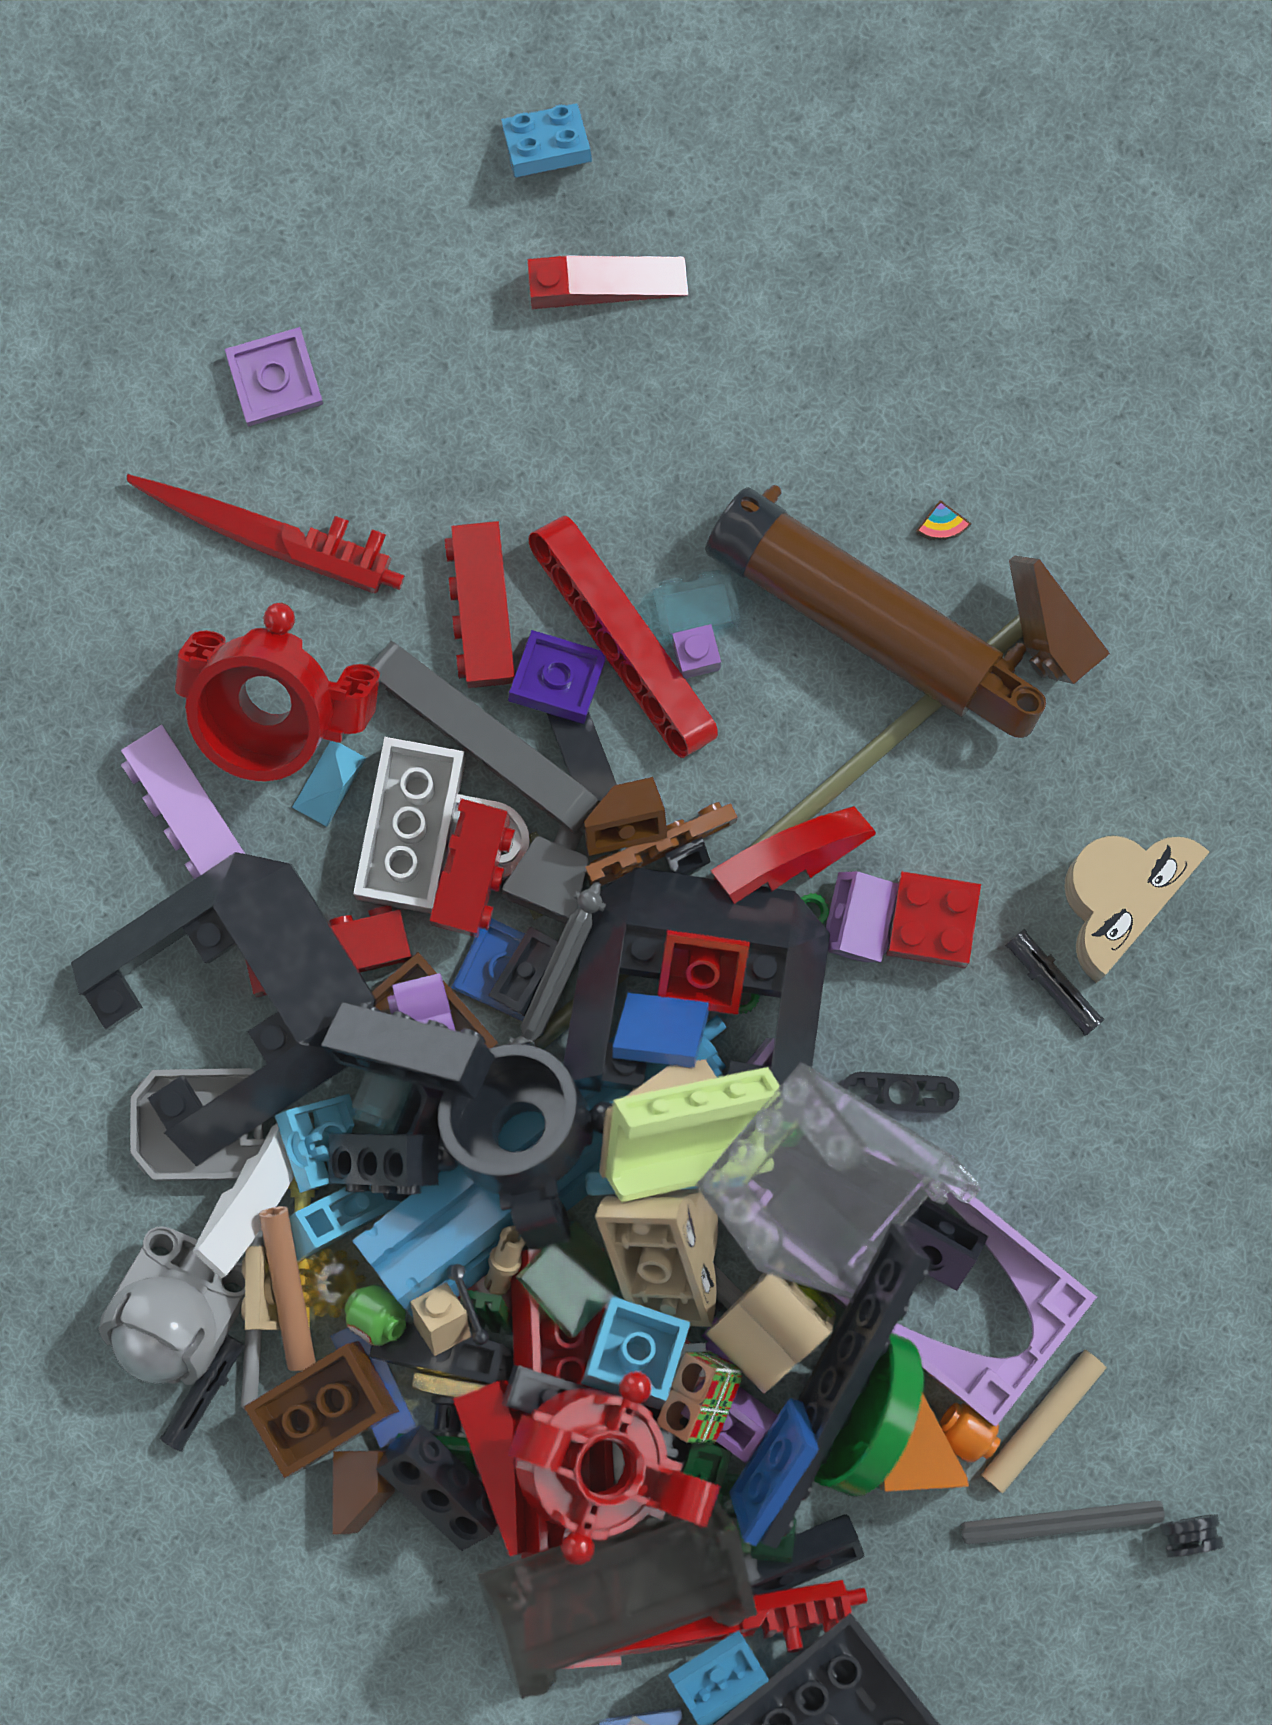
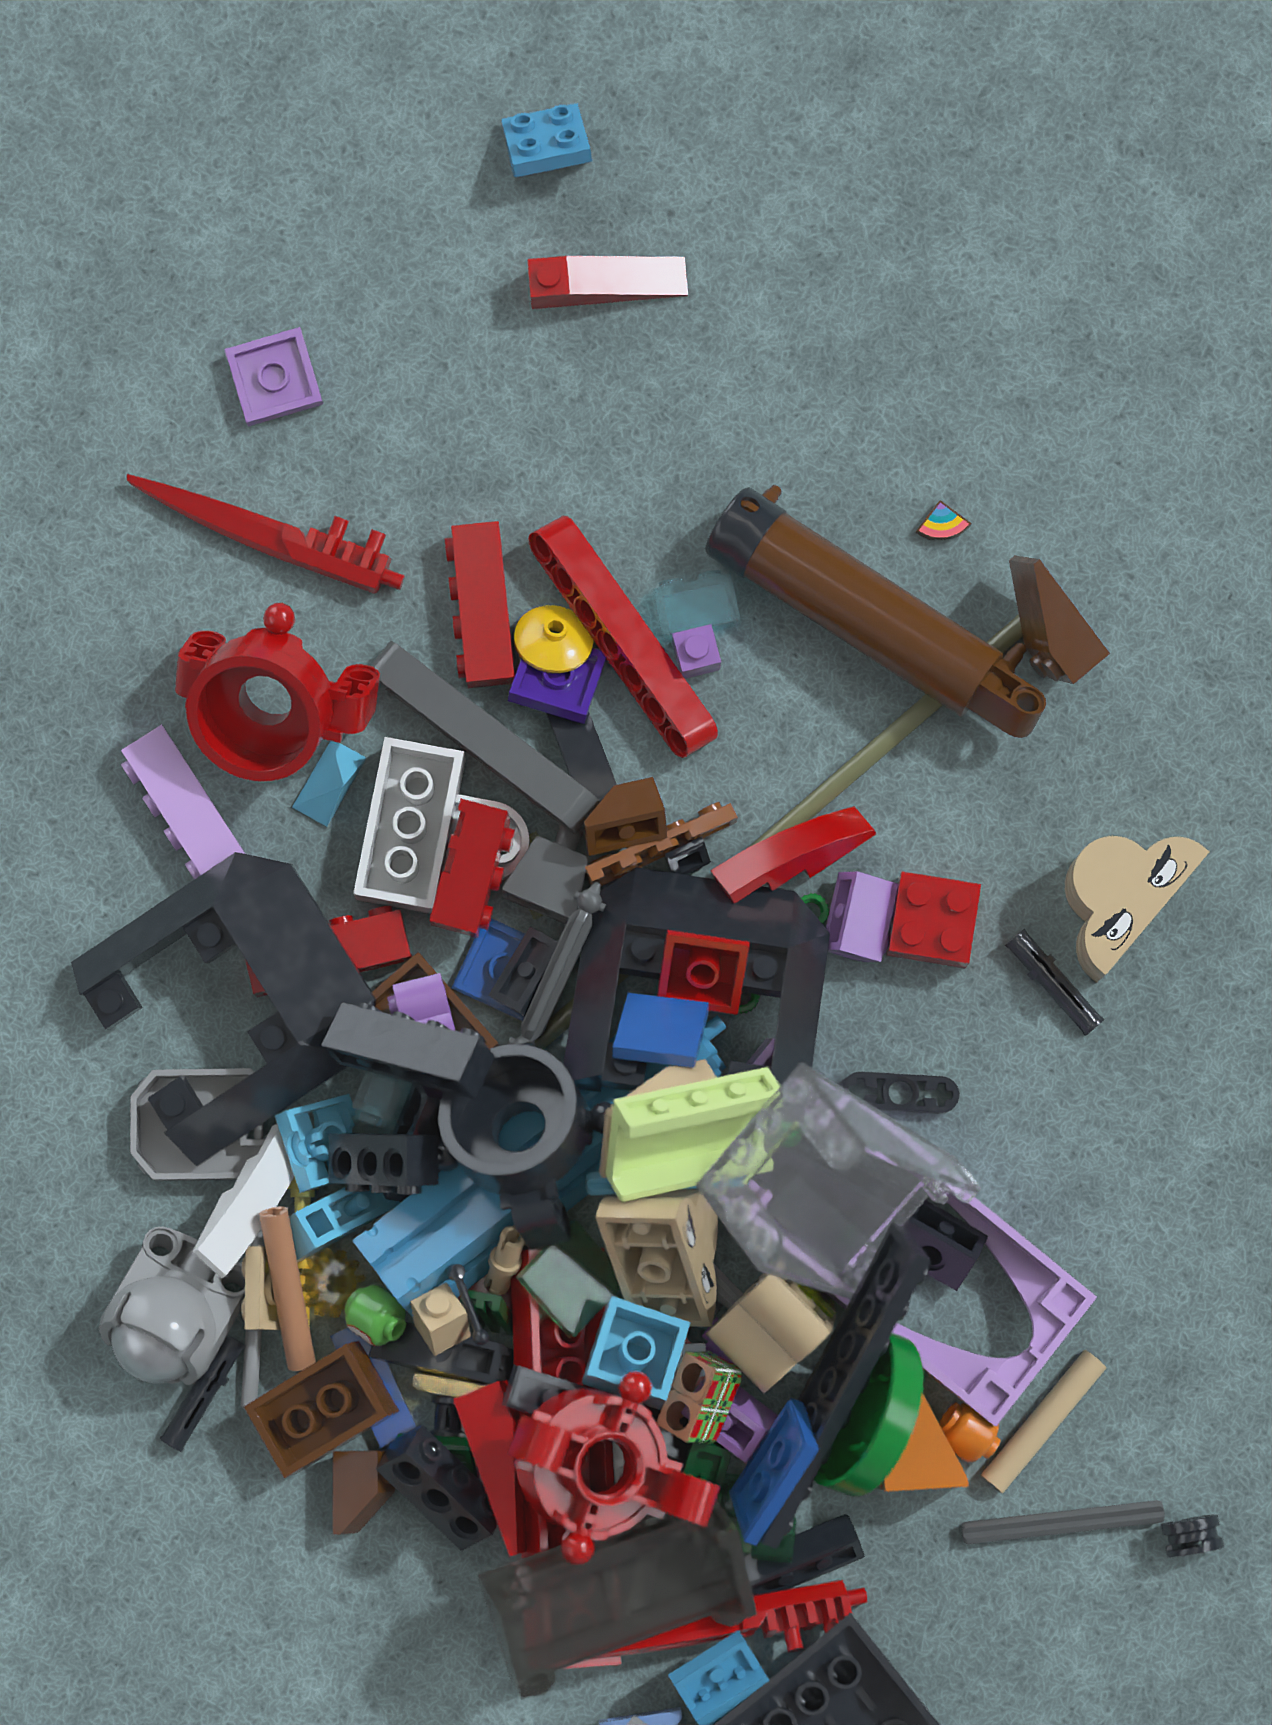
none -> yellow dish [514,605,593,673]

